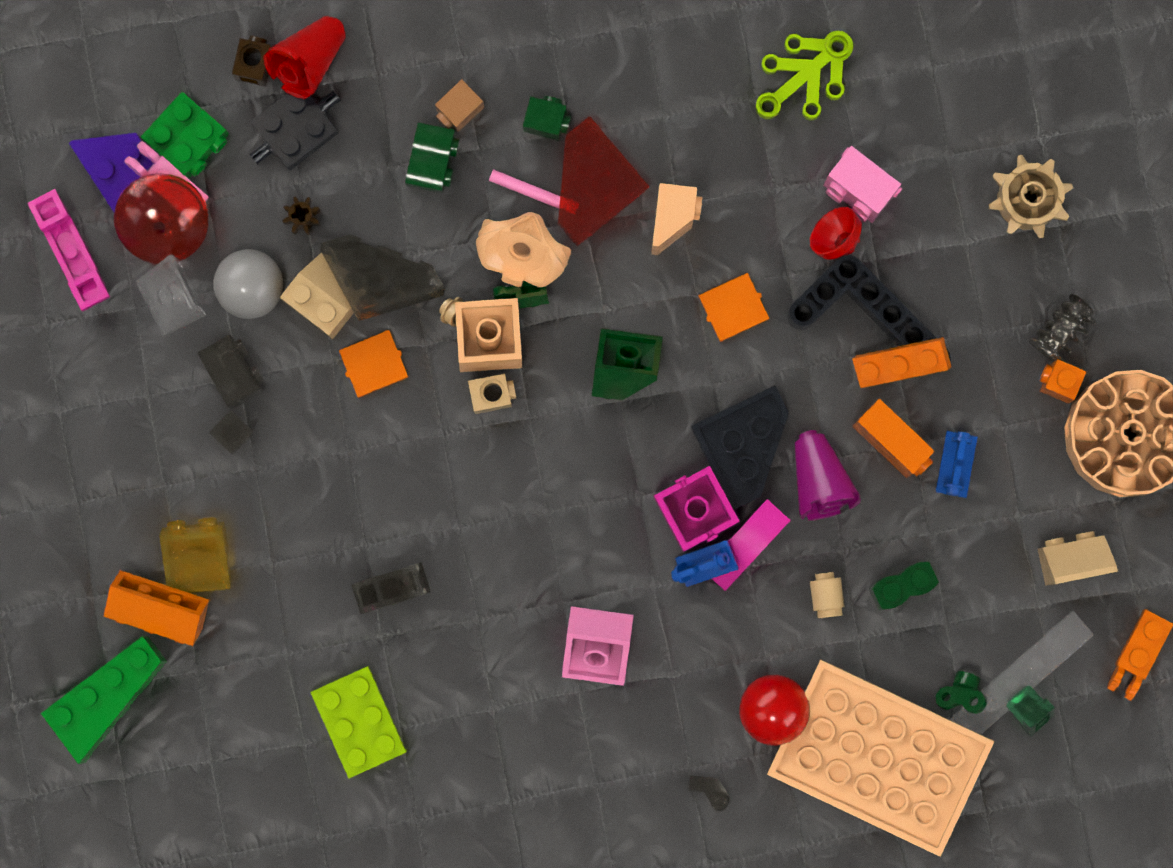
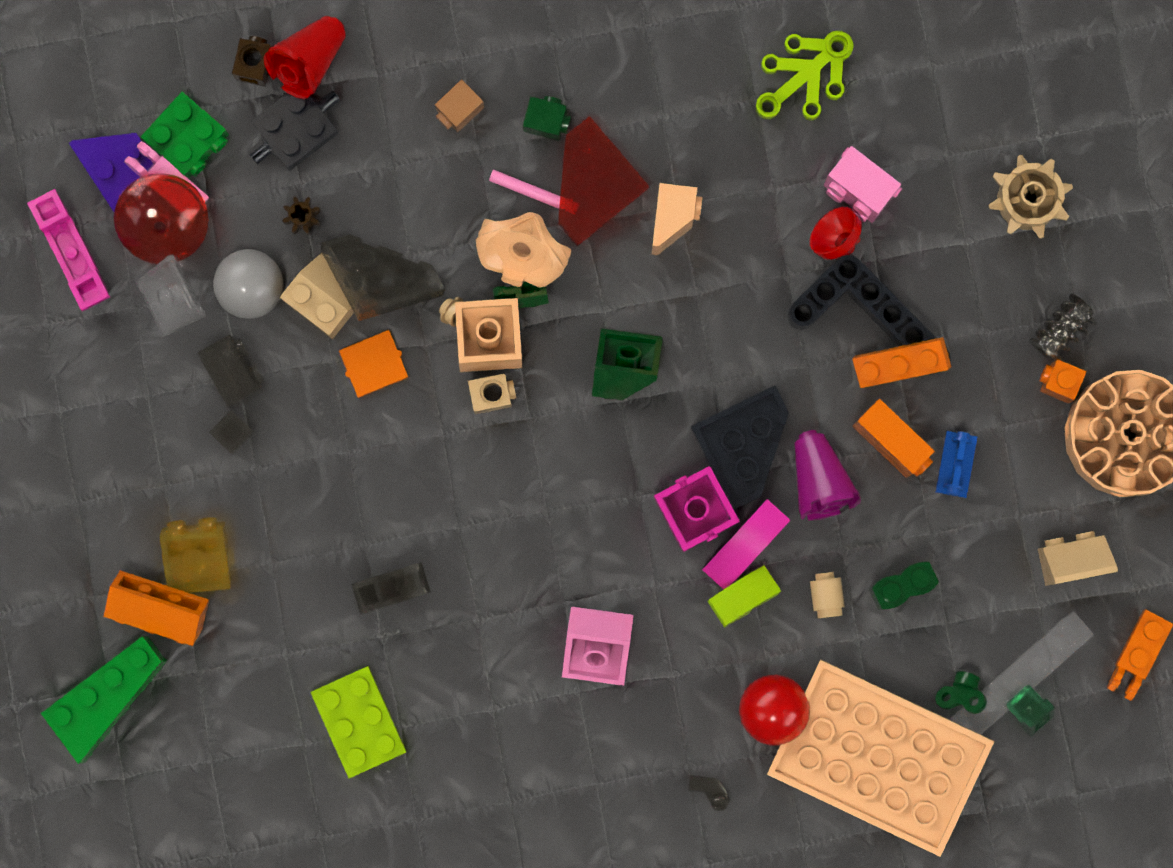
dark green brick [405,122,460,194] -> none
blue hinge [671,540,739,587] -> none
orange piece [698,273,770,342] -> none
none -> lime slope [707,565,781,628]

